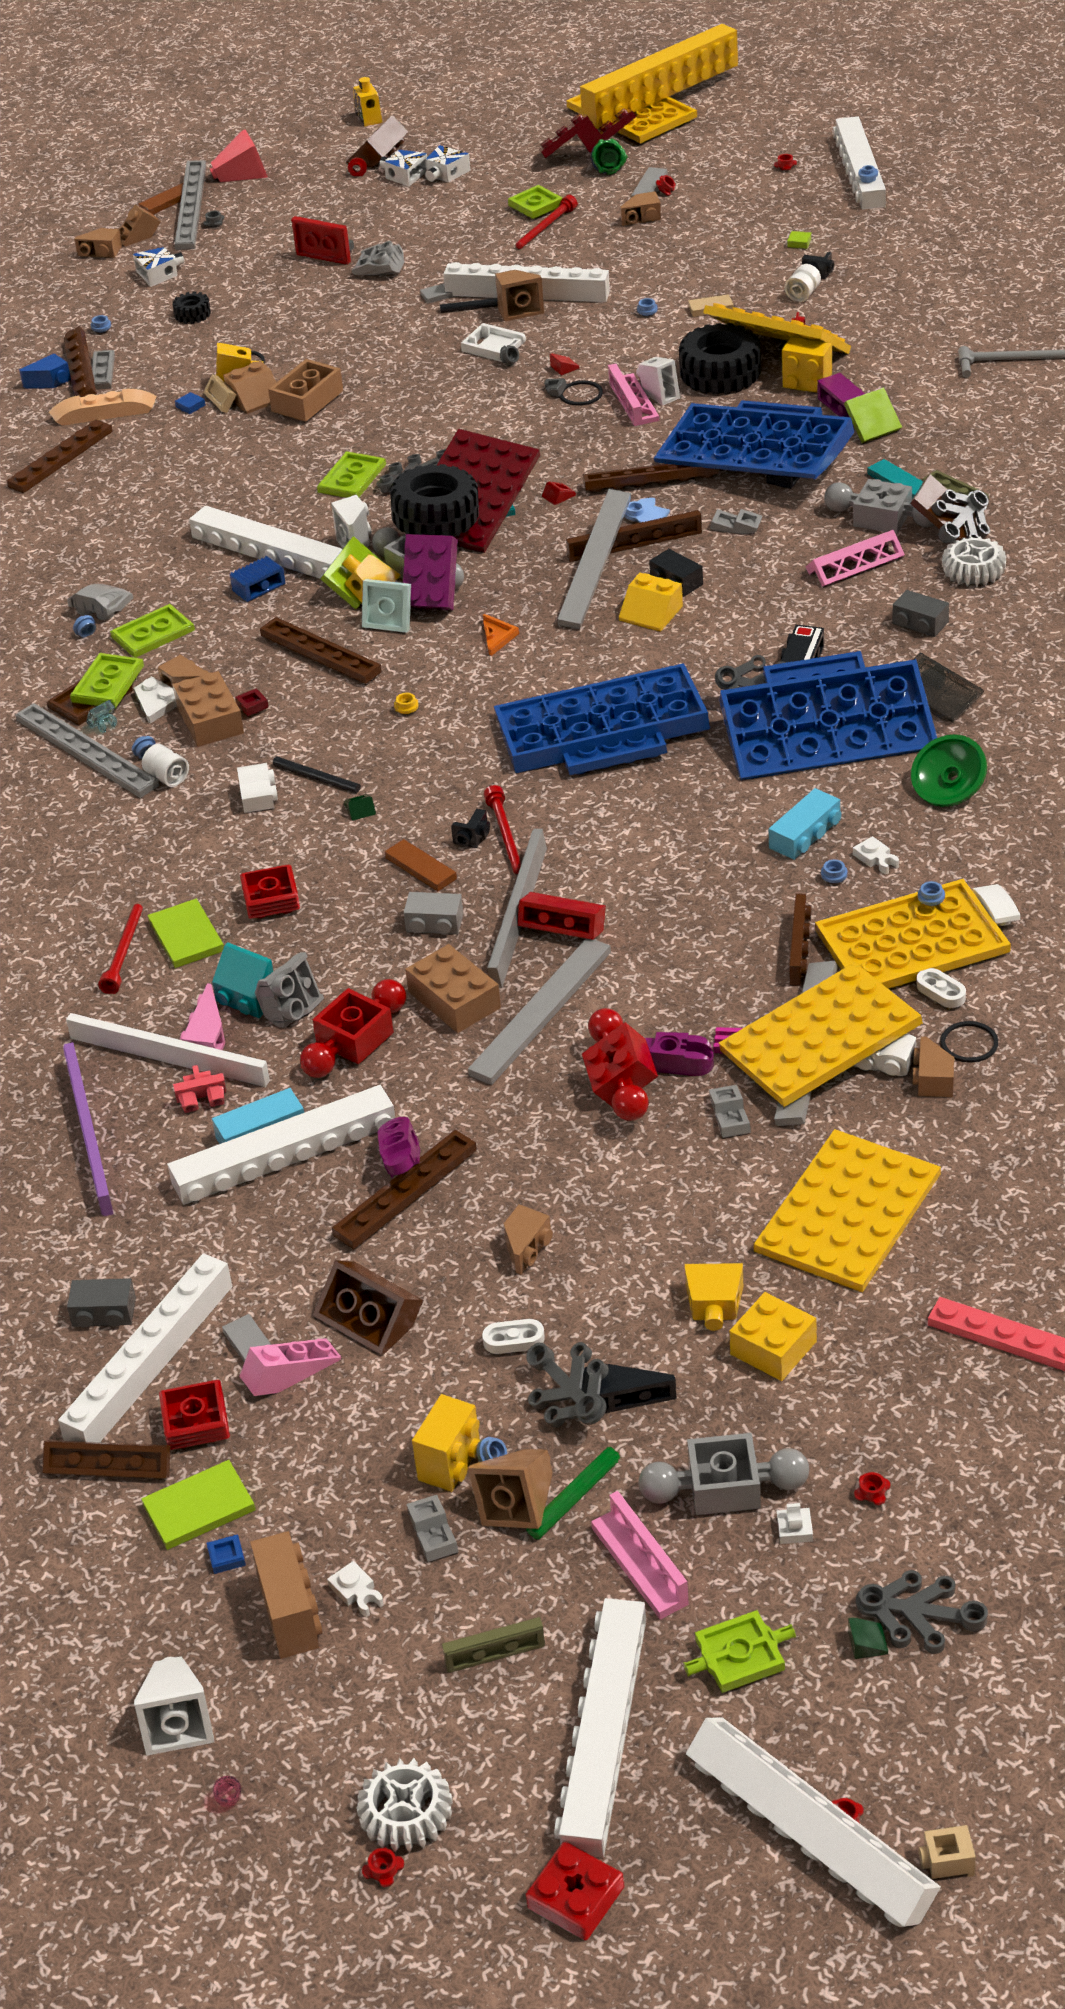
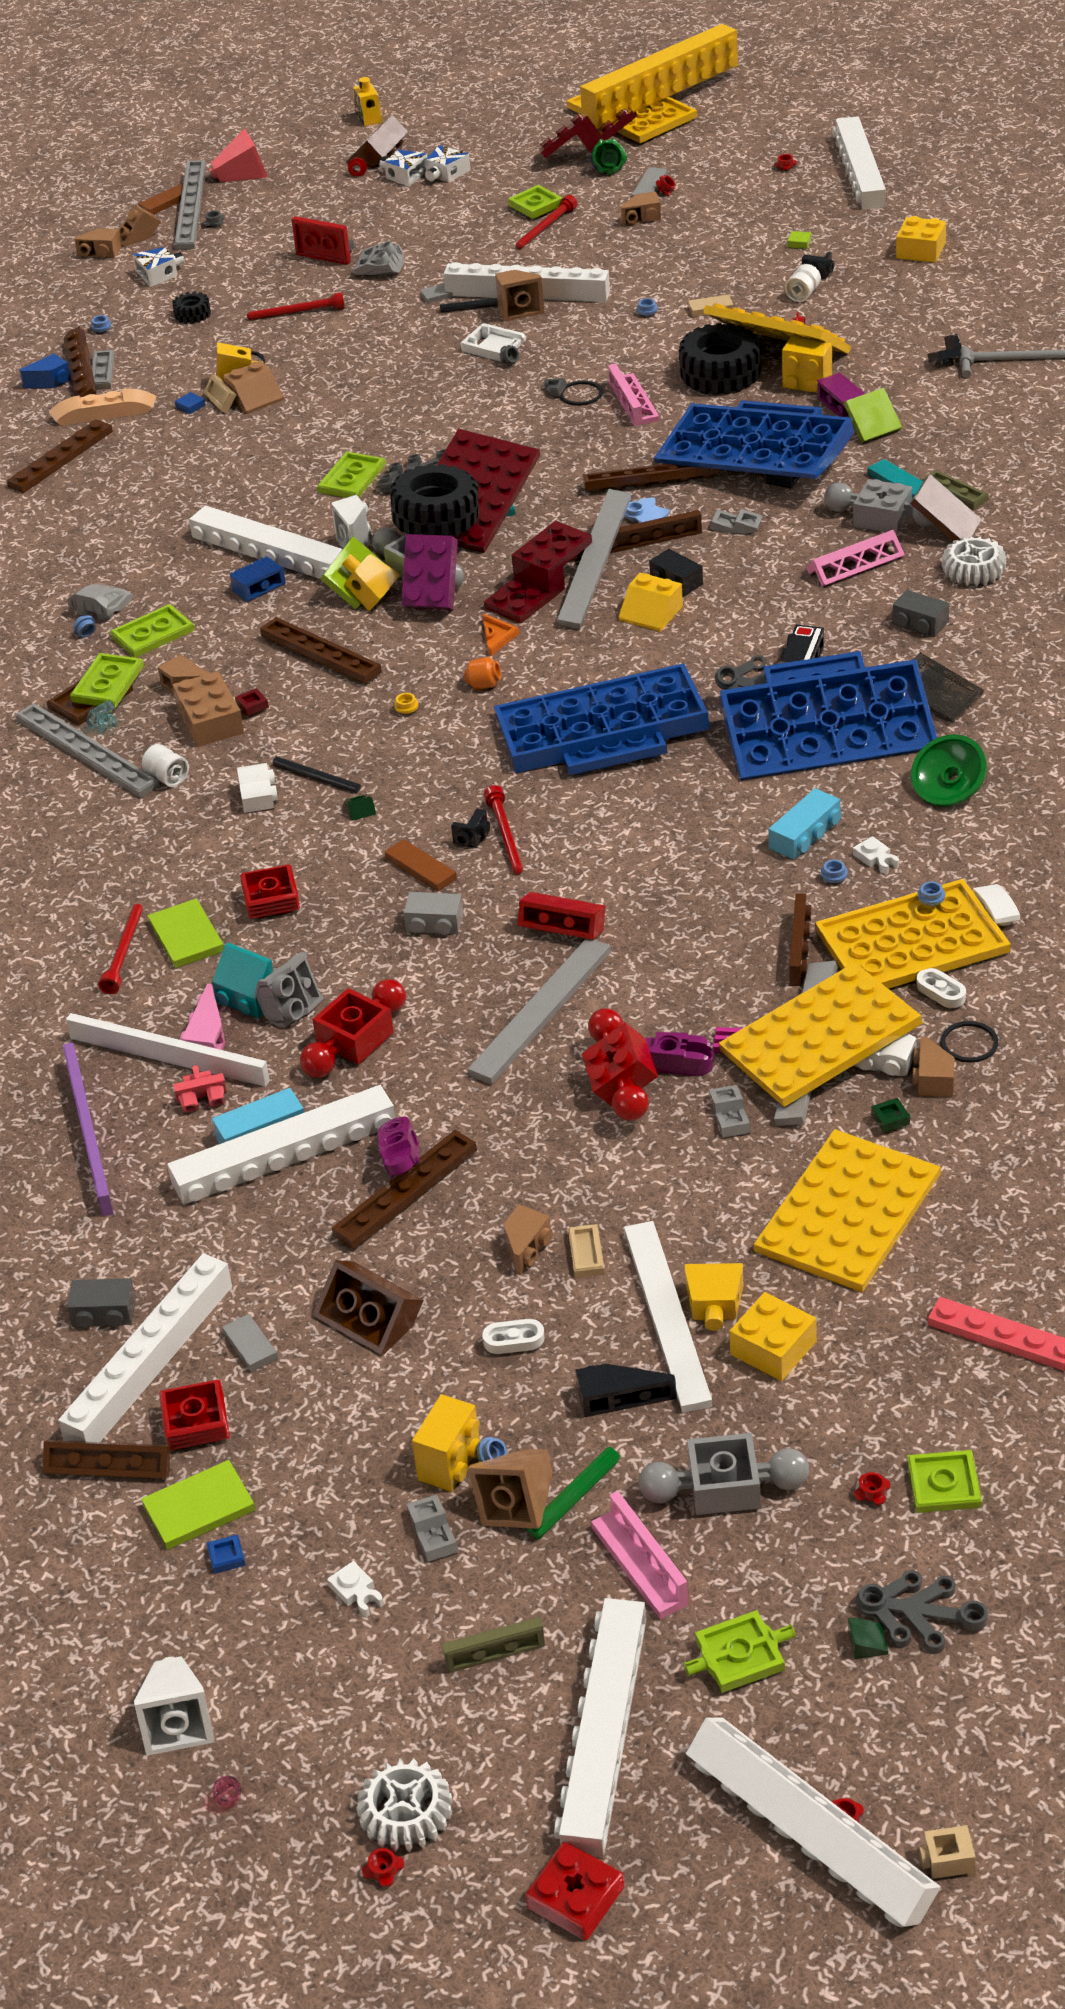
medium blue plate [132,736,156,759] -> none
white wing [134,676,177,724] -> none
bright pink slope [239,1338,342,1396] -> none
medium nougat brick [250,1531,323,1659] -> none
medium nougat brick [268,359,343,422] -> none
light aqua plate [362,579,411,632] -> none
medium nougat brick [405,944,501,1033] -> none
light grey tile [487,829,547,988] -> none
dark grey plant [526,1342,609,1428] -> none
red slope [542,481,576,505] -> none
red slope [550,353,580,376] -> none
white torso [636,357,680,406] -> none
white tile [777,1503,813,1544] -> none
medium blue plate [858,165,878,183] -> none
dark grey plant [932,489,990,543] -> none
none -> red piece [247,292,345,320]
none -> orange head [464,657,501,690]
none -> dark red bracket [484,520,592,624]
none -> tan tile [568,1224,605,1278]
none -> white tile [624,1221,712,1413]
none -> dark green plate [871,1098,910,1133]
none -> yellow brick [896,216,946,263]
none -> lime tile [907,1450,982,1513]
none -> black bracket [927,334,962,365]

